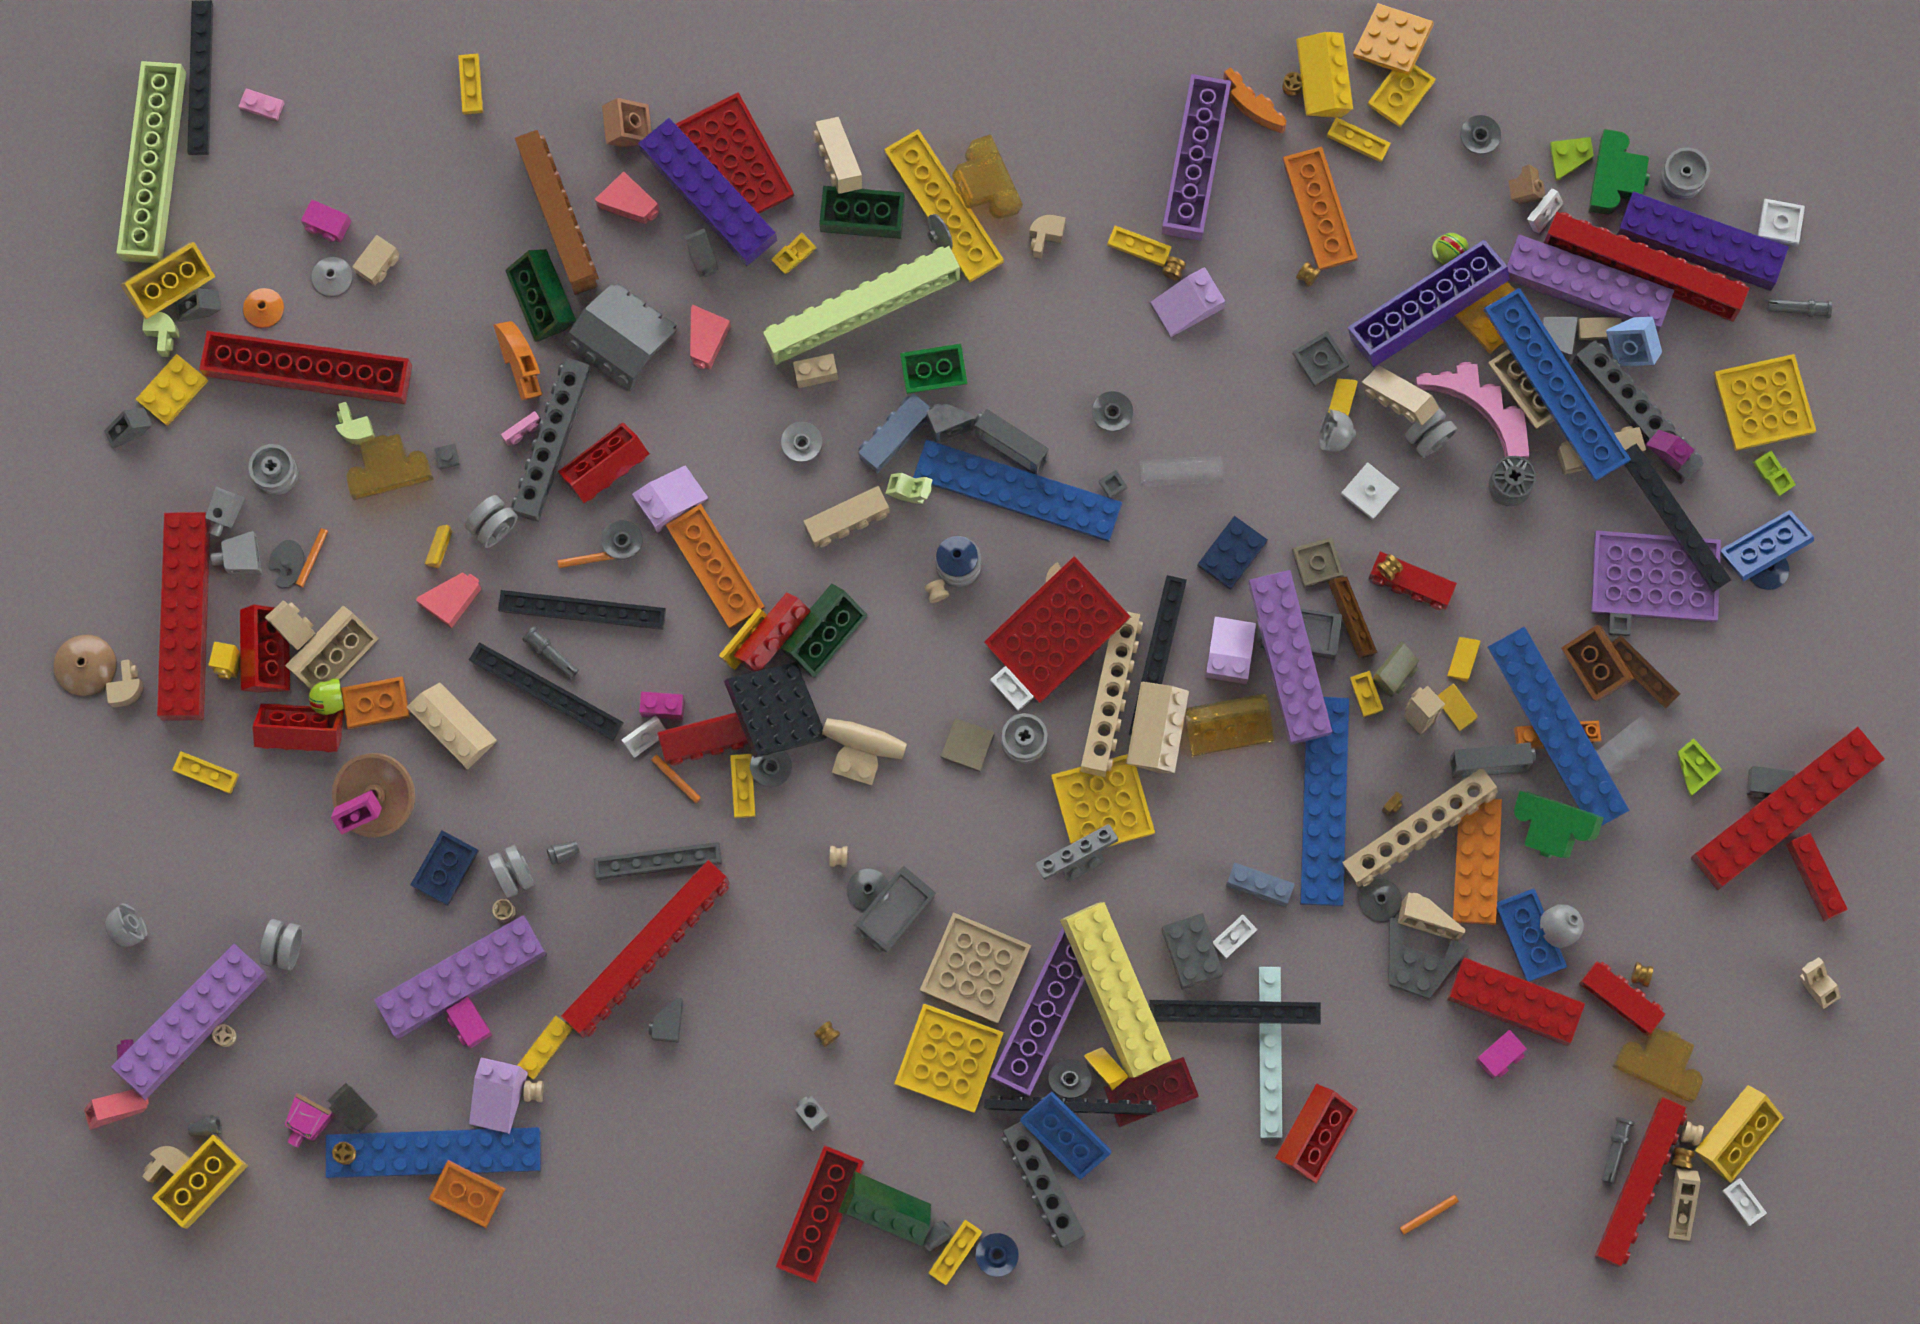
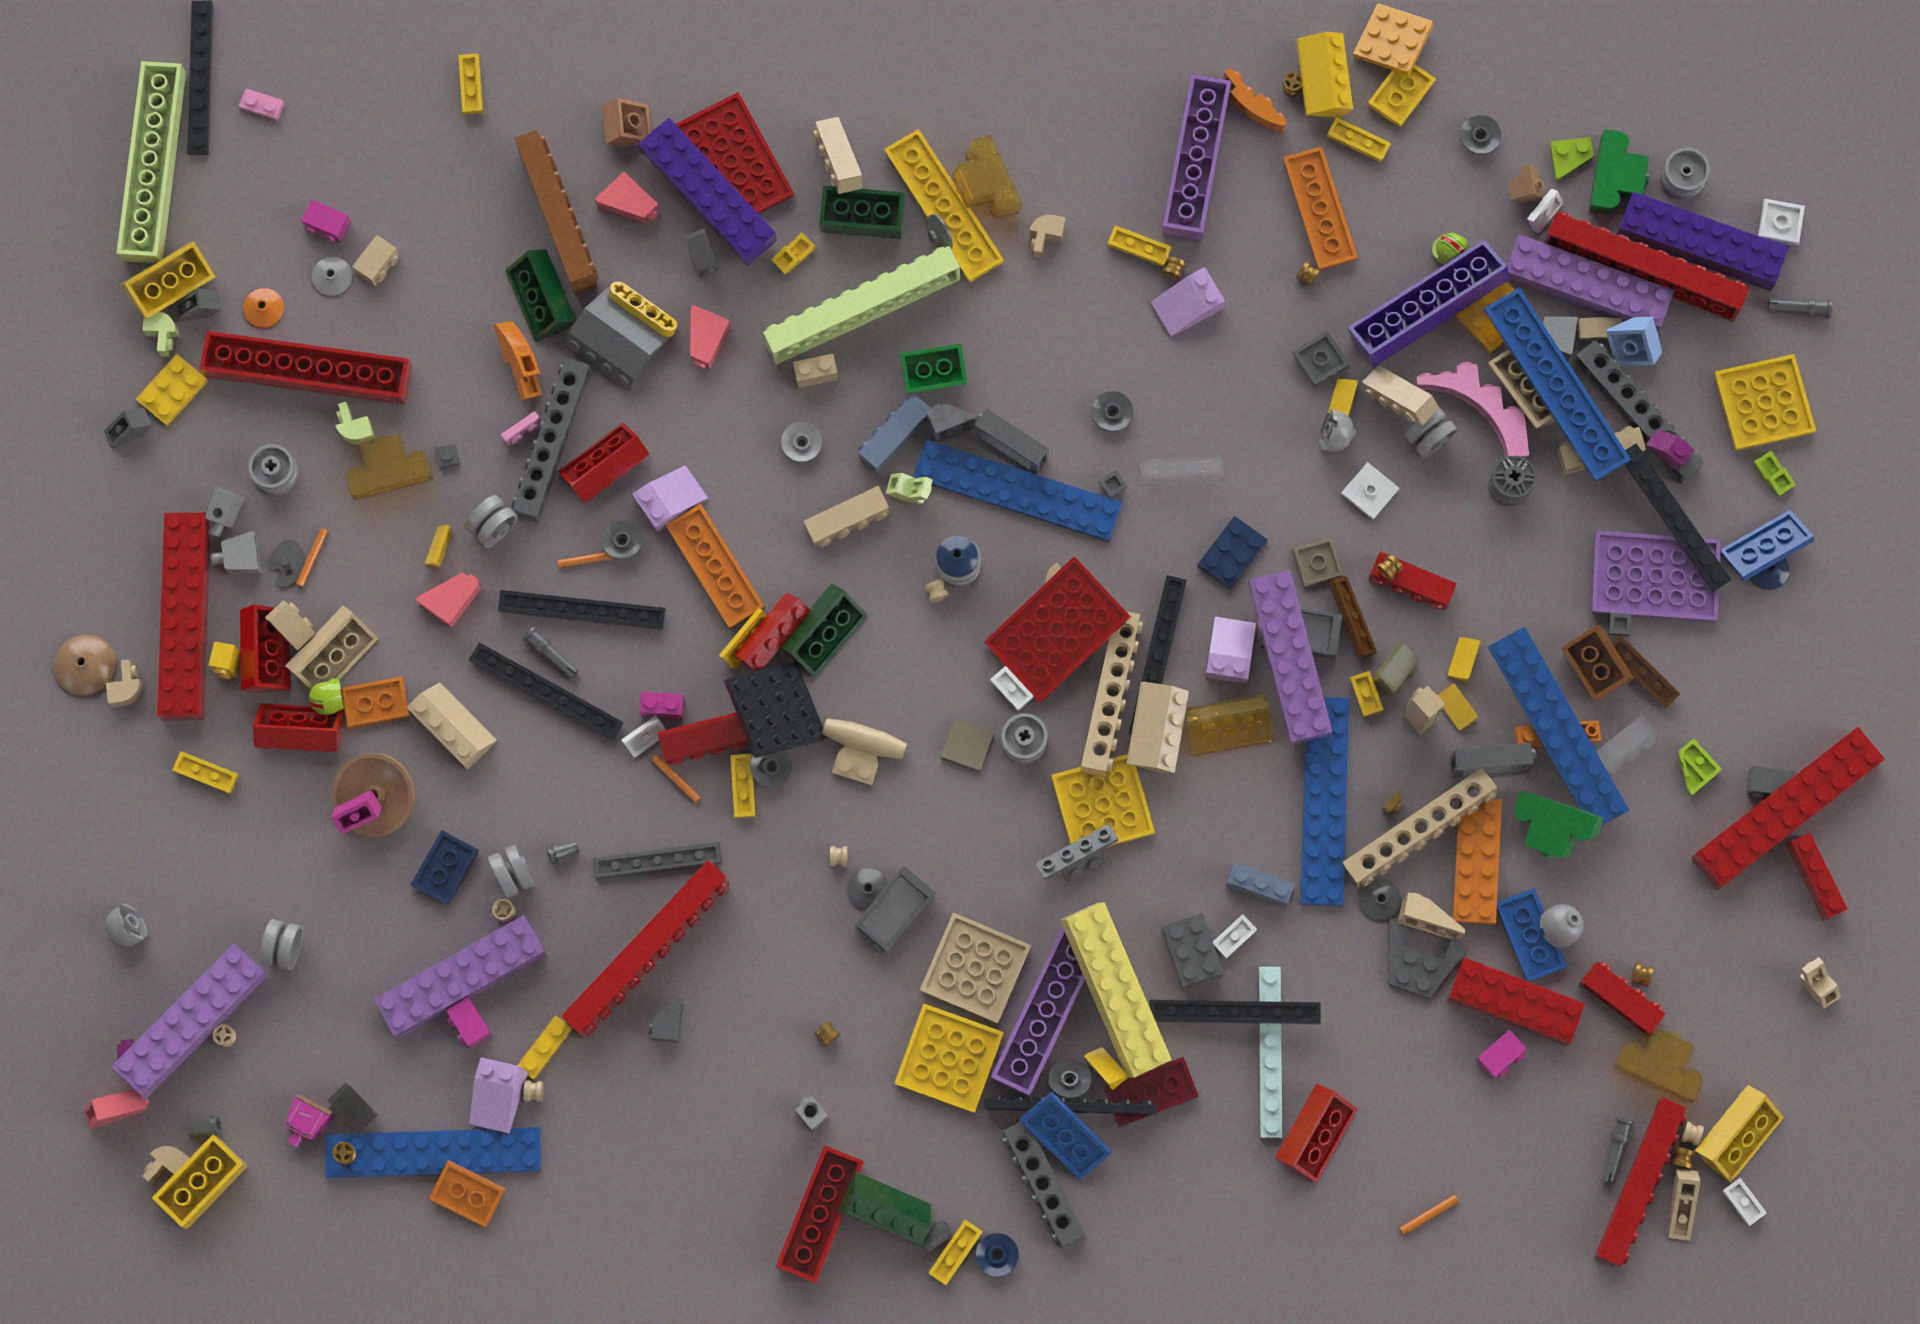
none -> yellow beam [609,282,677,337]

